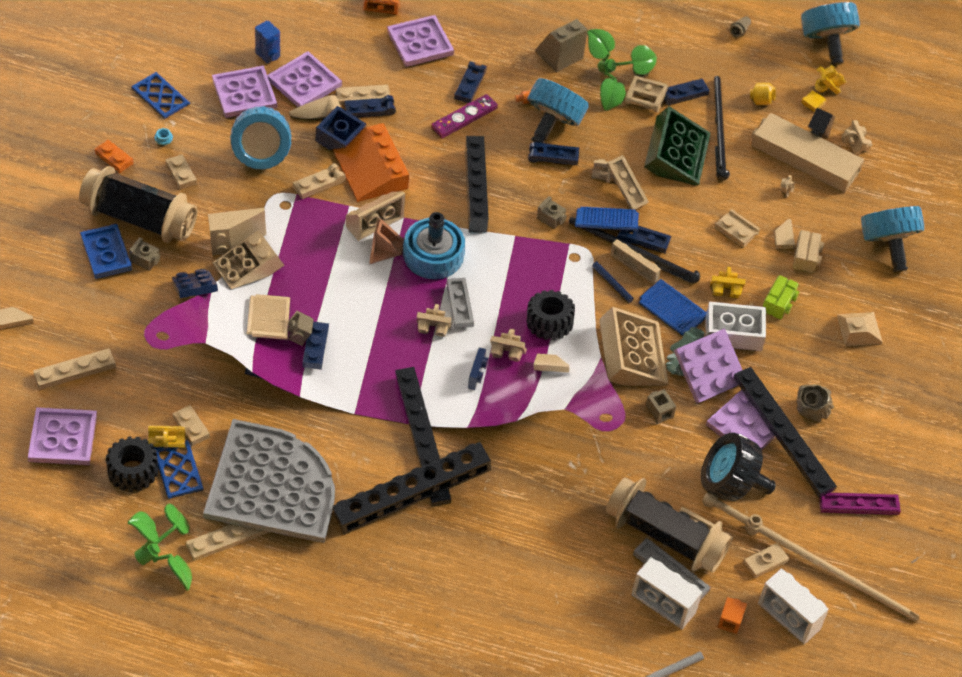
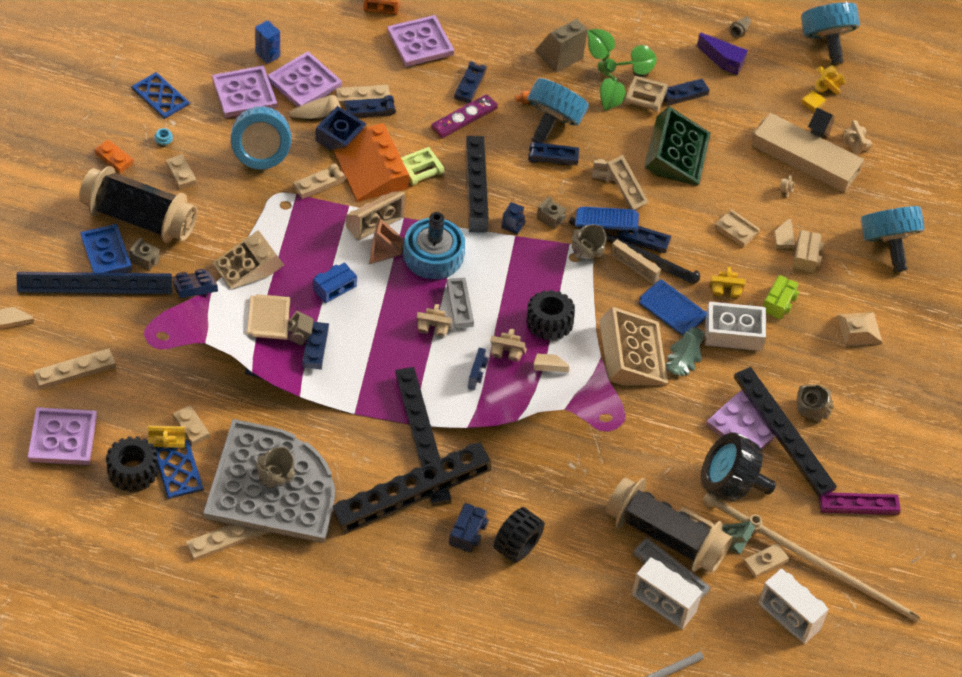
bright green plant [127,504,192,591] -> none
tan slope [208,208,267,255] -> none
dark blue bar [592,261,634,303] -> none
dark tan brick [646,389,676,424] -> none
lavender plate [674,328,742,404] -> none
black bar [714,76,730,181] -> none
orange brick [717,597,747,634] -> none
yellow head [750,83,776,105] -> none
none -> dark blue plate [16,272,172,294]
none -> dark tan hair [256,447,295,488]
none -> blue brick [313,262,357,303]
none -> yellowish green plate [401,147,445,186]
none -> dark blue brick [449,503,489,553]
none -> black tyre [493,507,545,563]
none -> dark blue brick [501,202,526,235]
none -> dark tan hair [572,224,606,260]
none -> dark purple slope [697,32,748,75]
none -> sand green slope [722,522,755,554]

